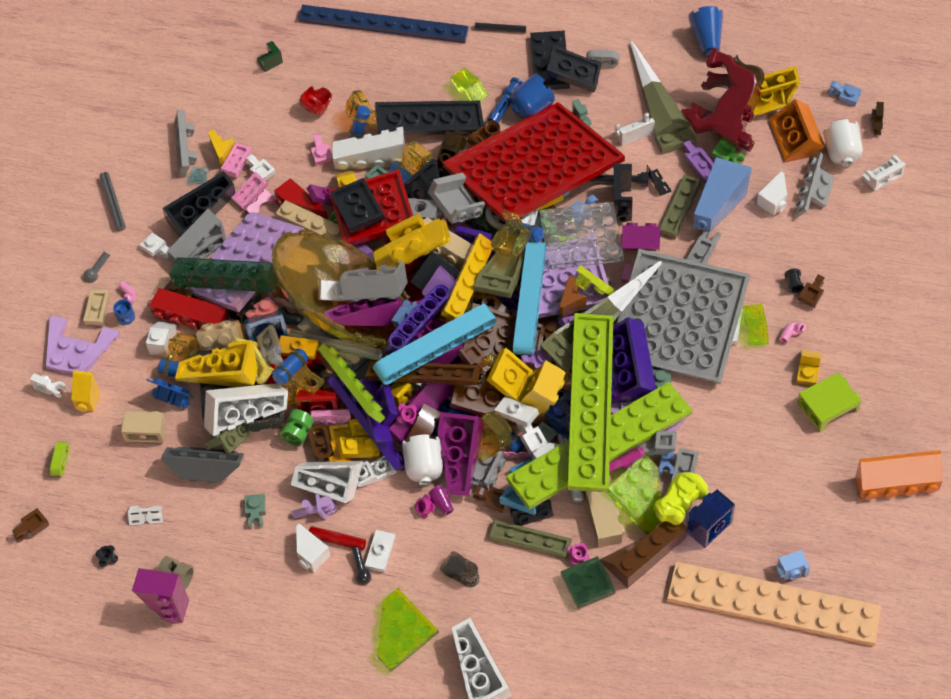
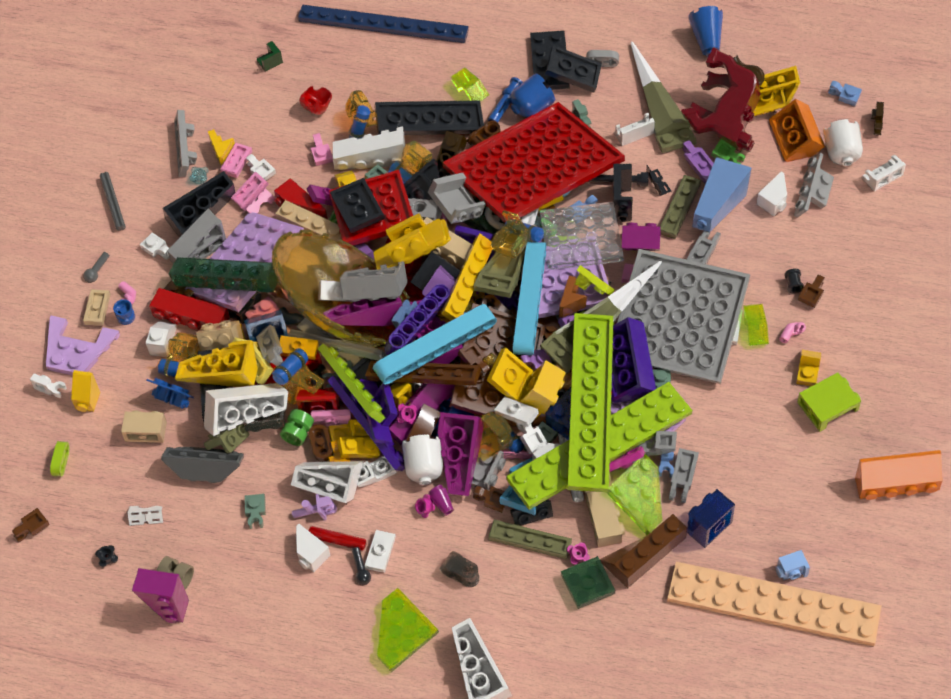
black bar [475,22,527,33] -> none
neon yellow animal [654,472,709,525] -> none

